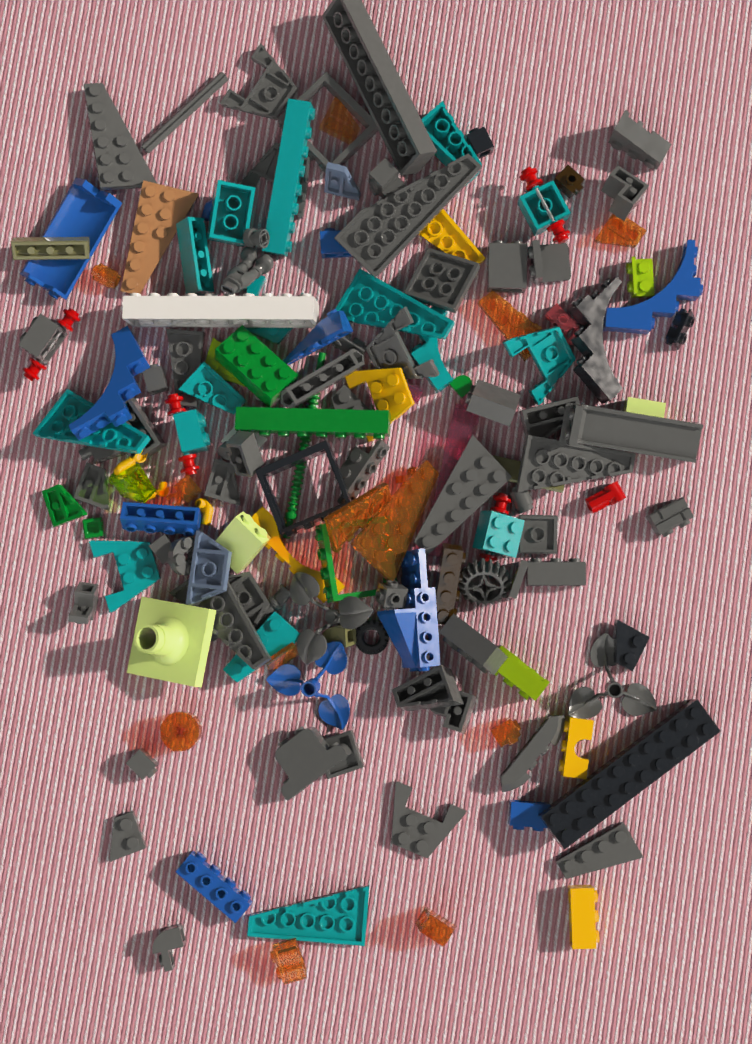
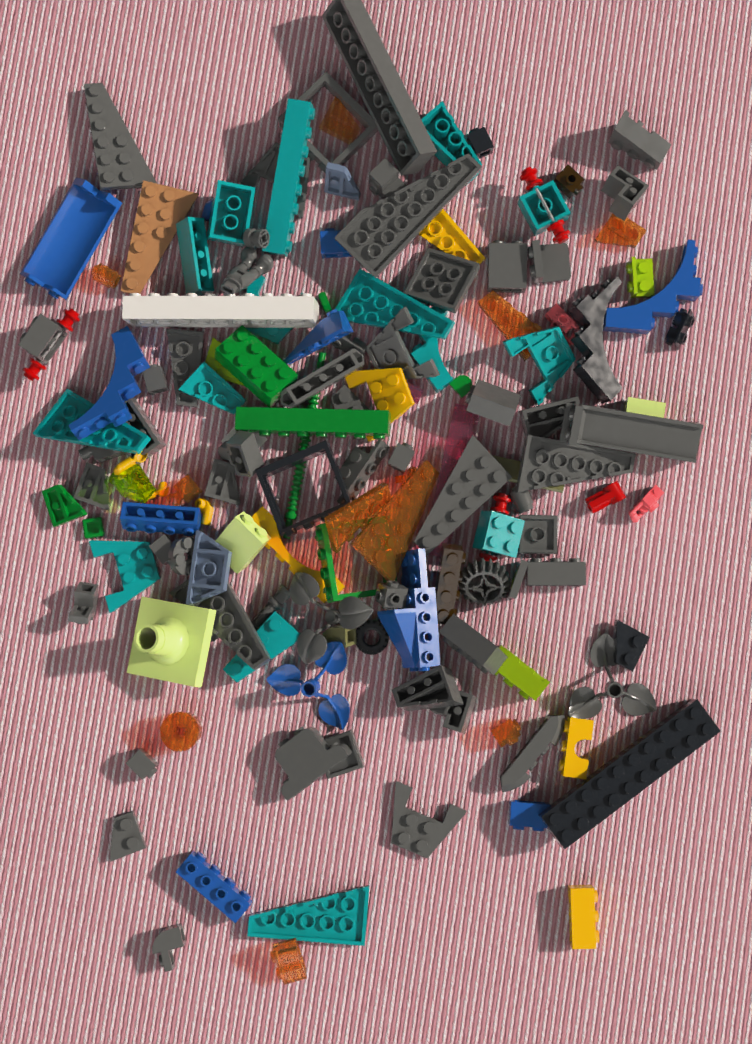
olive slope [11,237,90,260] -> none
dark grey axle [142,72,228,153] -> none
teal brick [164,393,211,476] -> none
dark grey wing [220,44,297,120] -> none
dark grey wing [228,572,270,630] -> none
clear orange piece [266,642,299,671] -> none
clear orange torso [415,906,457,947] -> none
dark grey wing [555,822,644,879] -> none
dark grey brick [646,497,694,537] -> none
none -> green tile [318,291,332,313]
none -> dark grey brick [388,442,415,474]
none -> coral piece [628,485,664,523]

